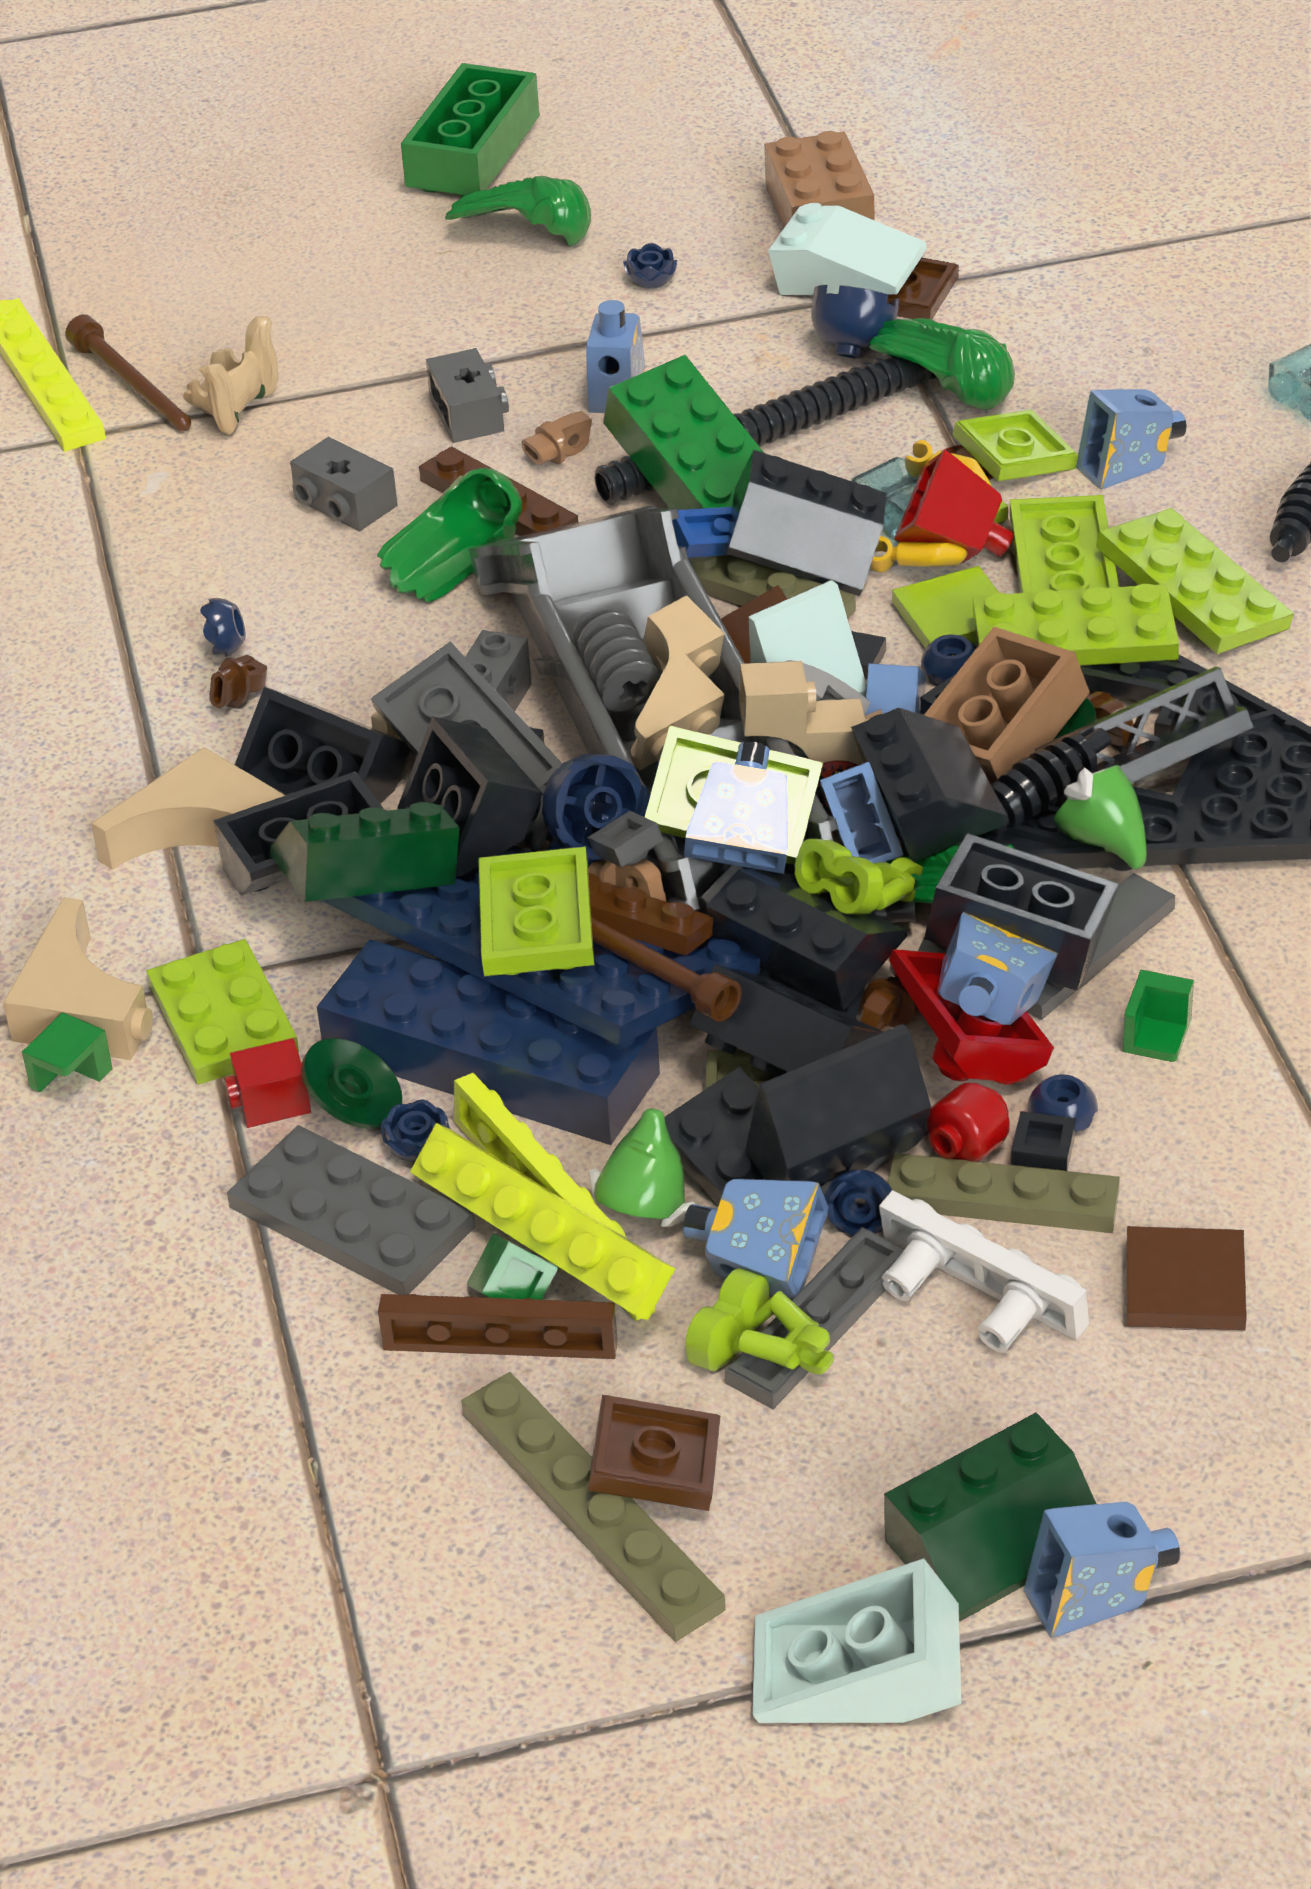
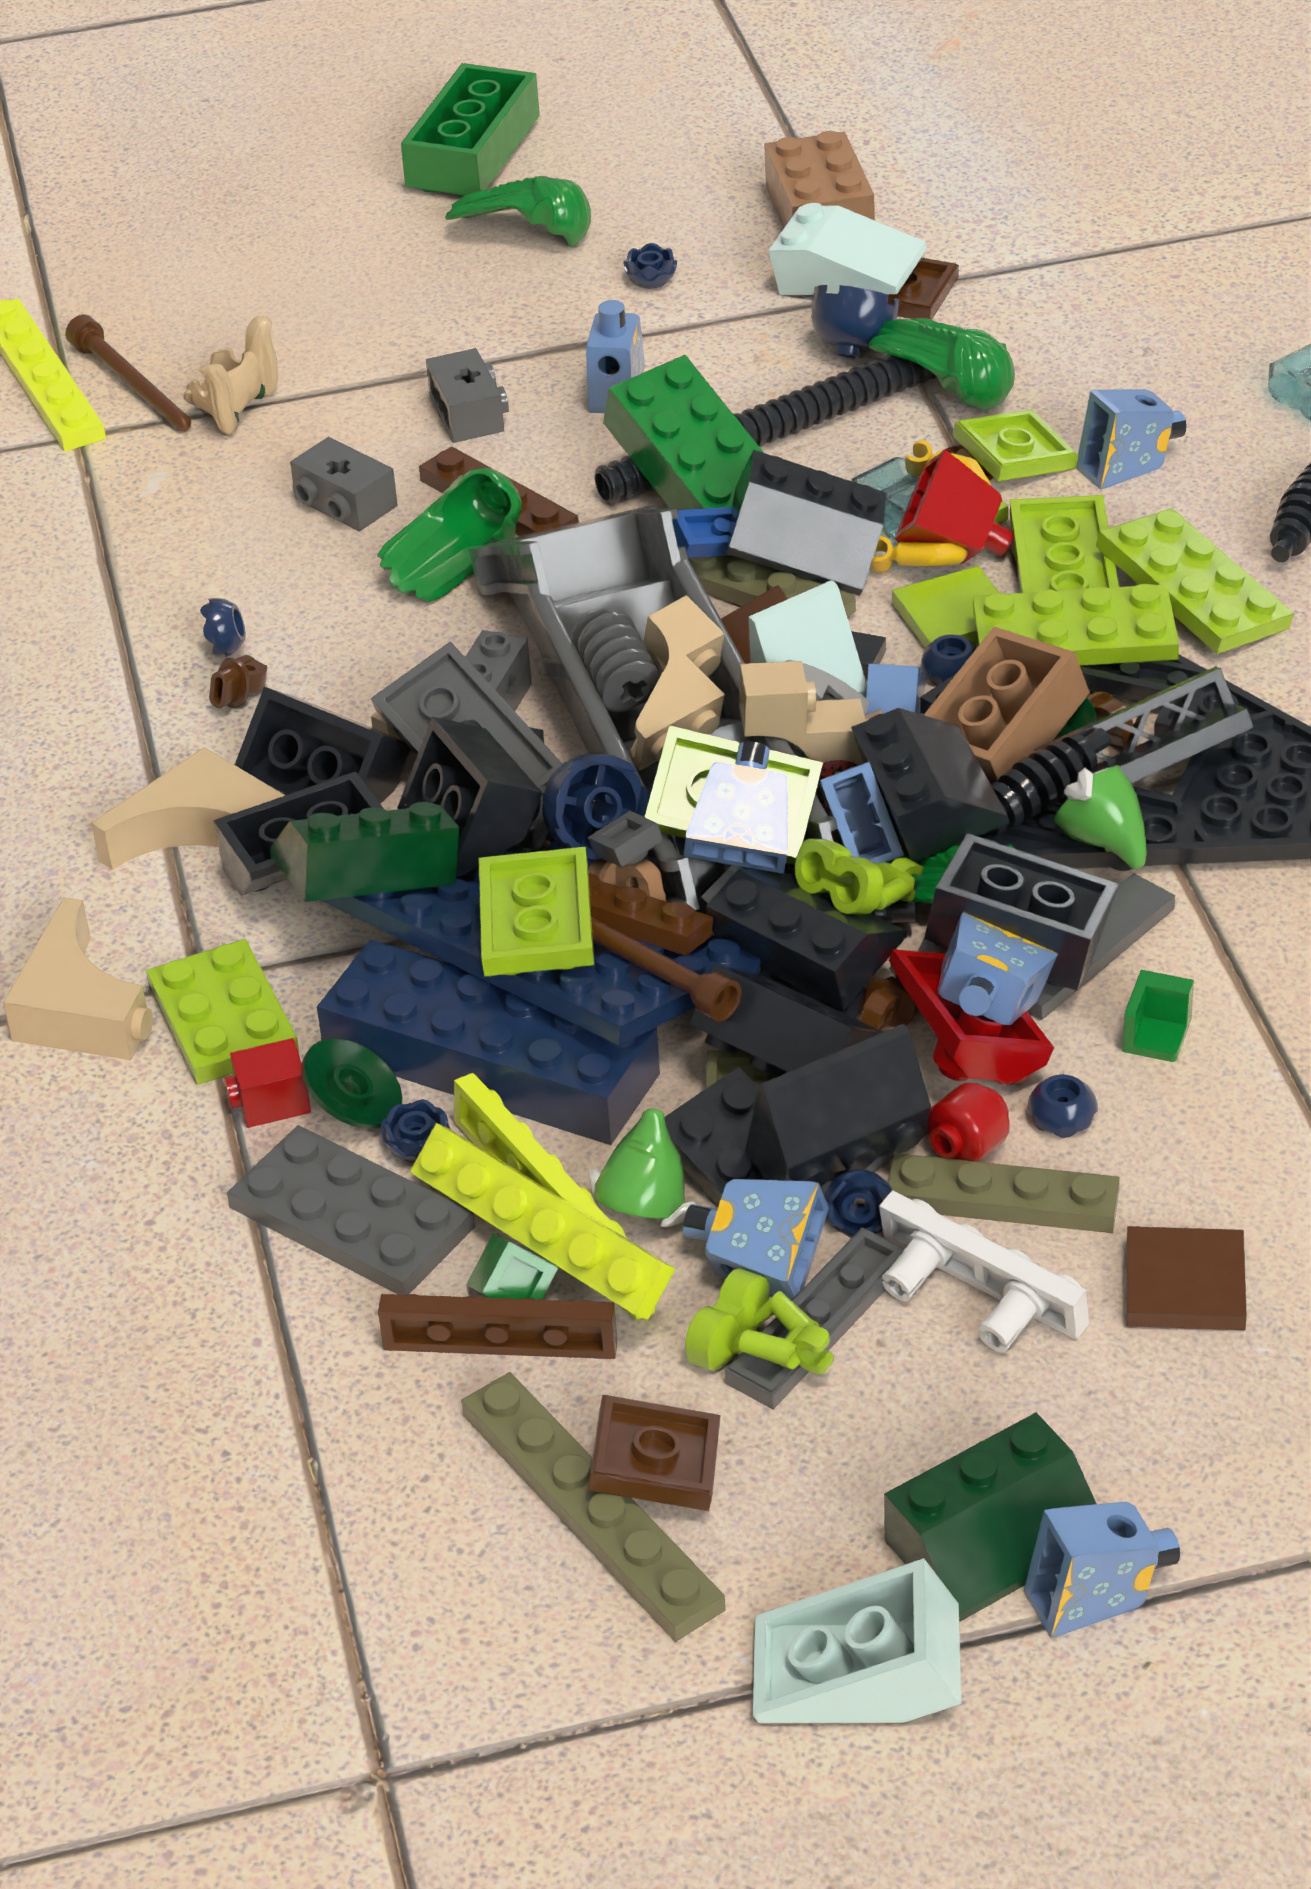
green panel [22,1012,113,1092] -> none
medium nougat piece [521,411,592,465] -> none
black plate [1011,1111,1076,1171] -> none

